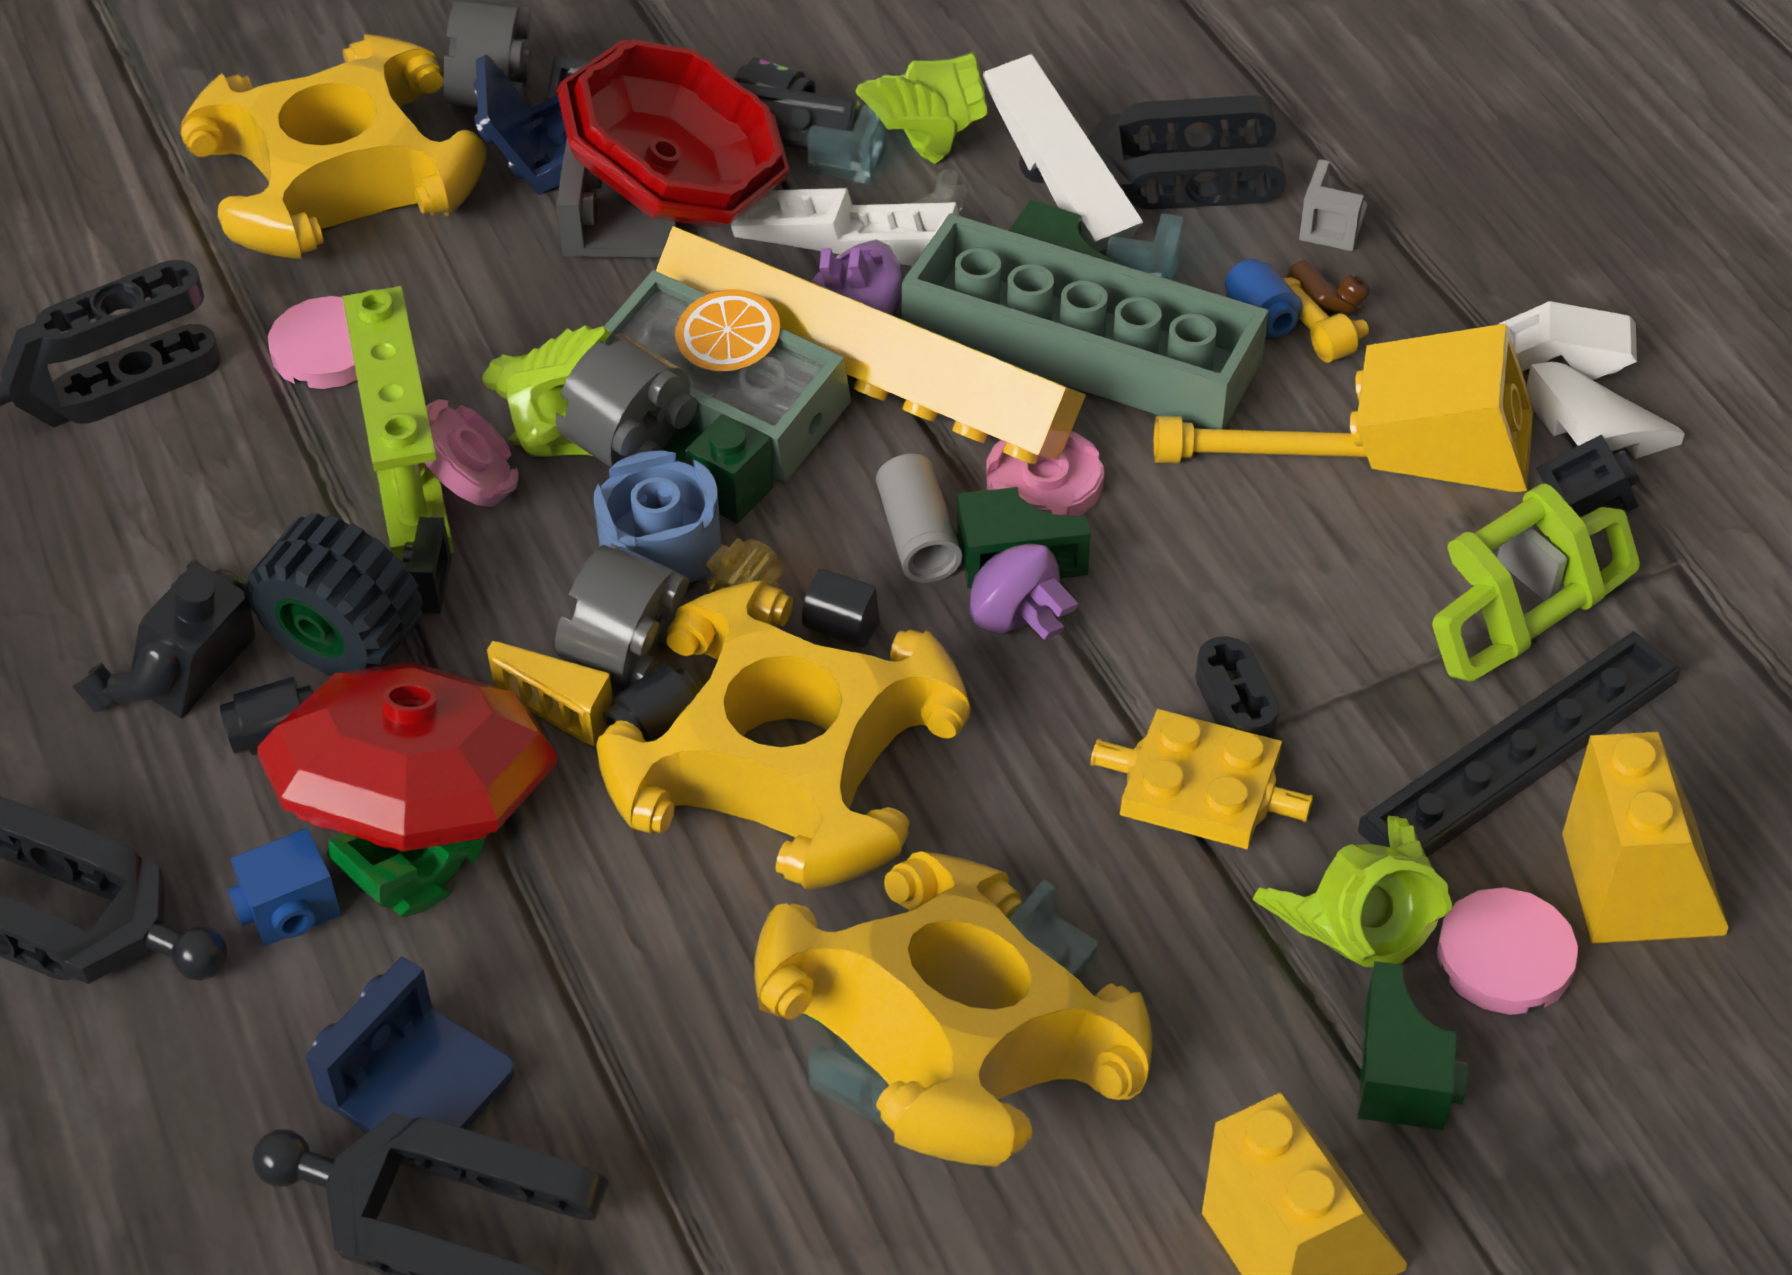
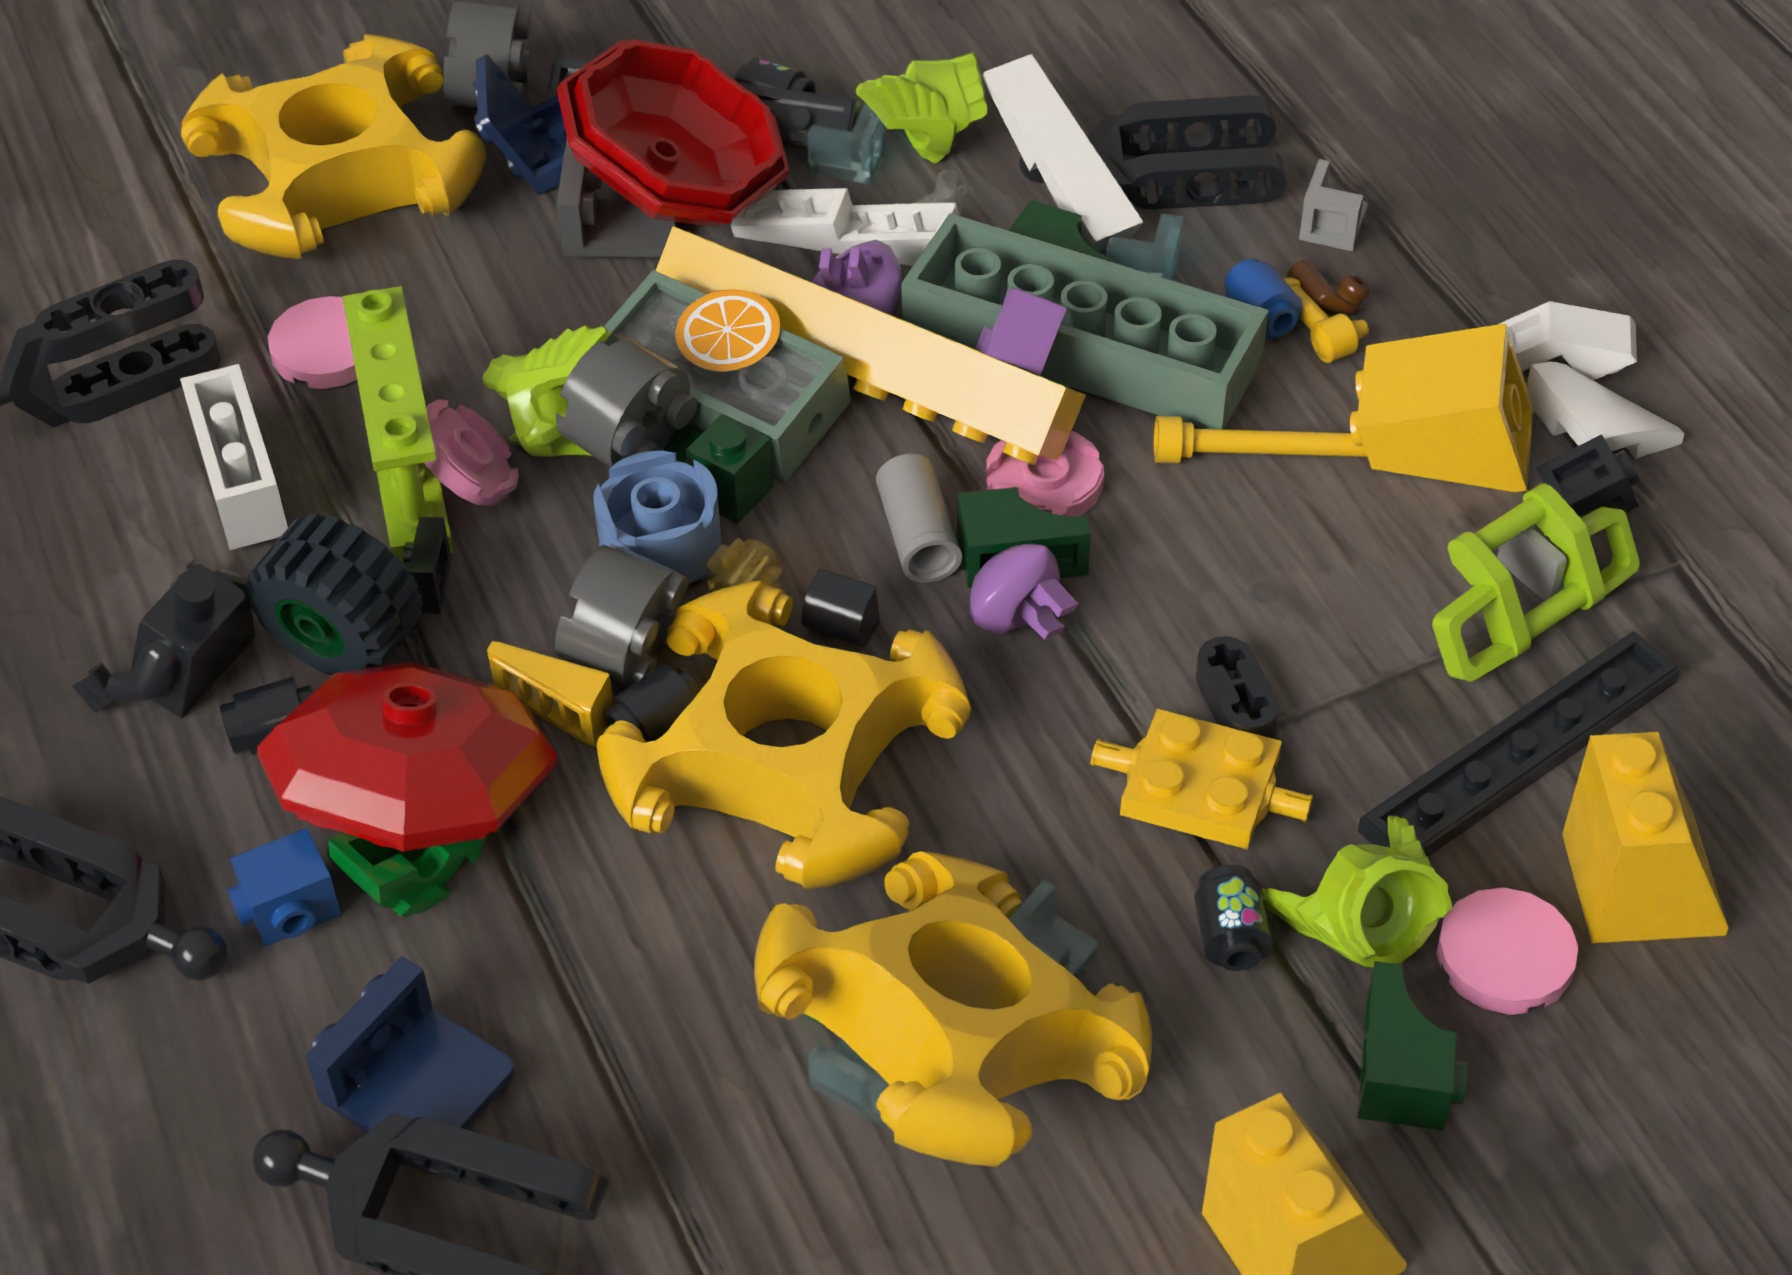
none -> white brick [180,364,288,550]
none -> medium lavender panel [976,288,1066,375]
none -> black brick [1194,864,1273,971]

